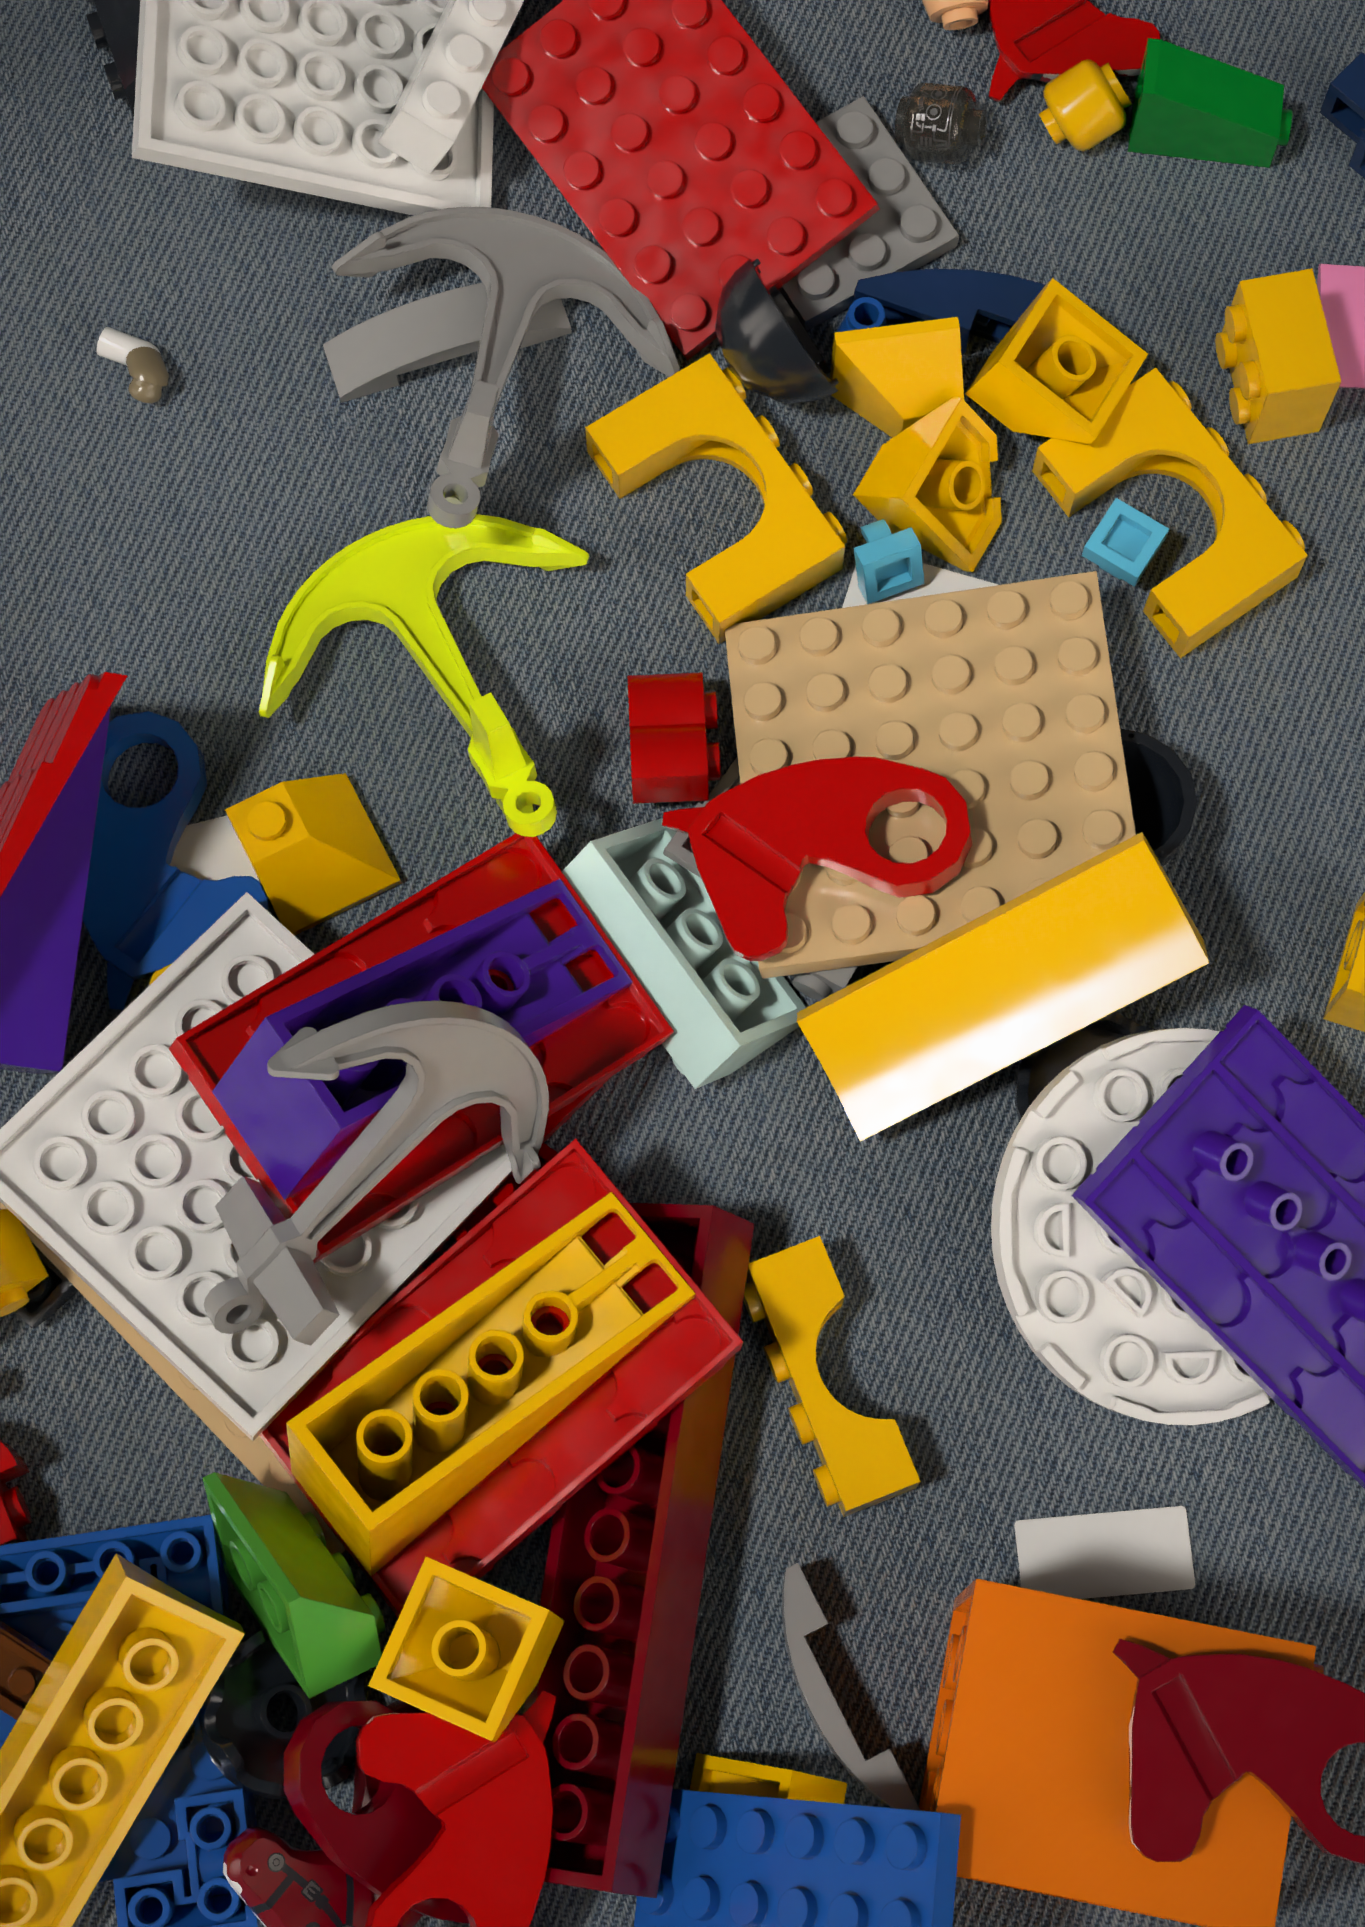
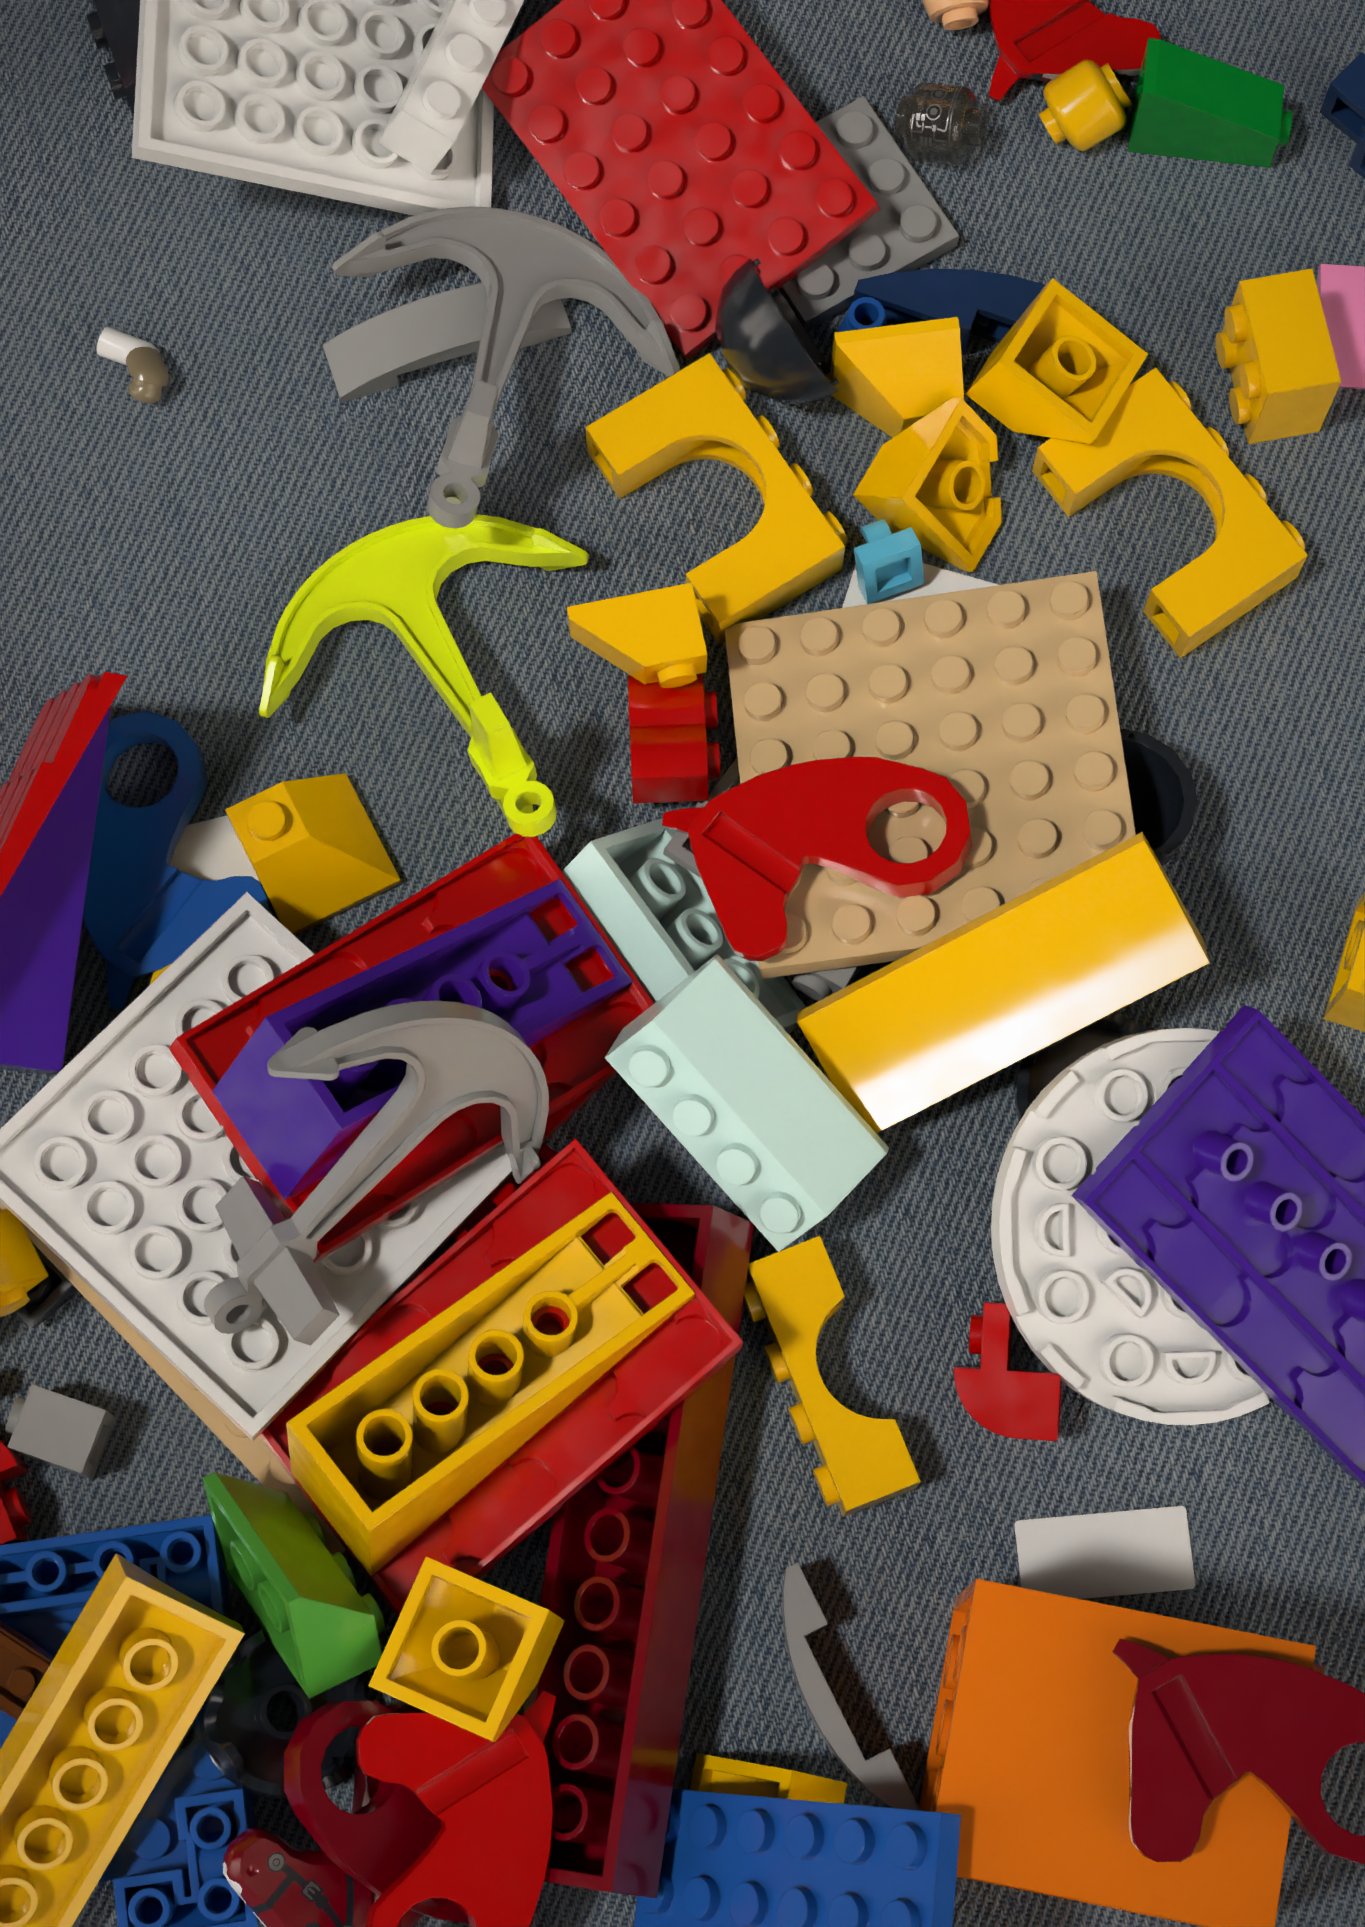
medium azure tile [1082,498,1169,587] -> none
none -> light grey brick [5,1384,117,1480]
none -> yellow slope [567,582,707,688]
none -> light aqua slope [605,954,889,1252]
none -> red brick [954,1302,1062,1441]

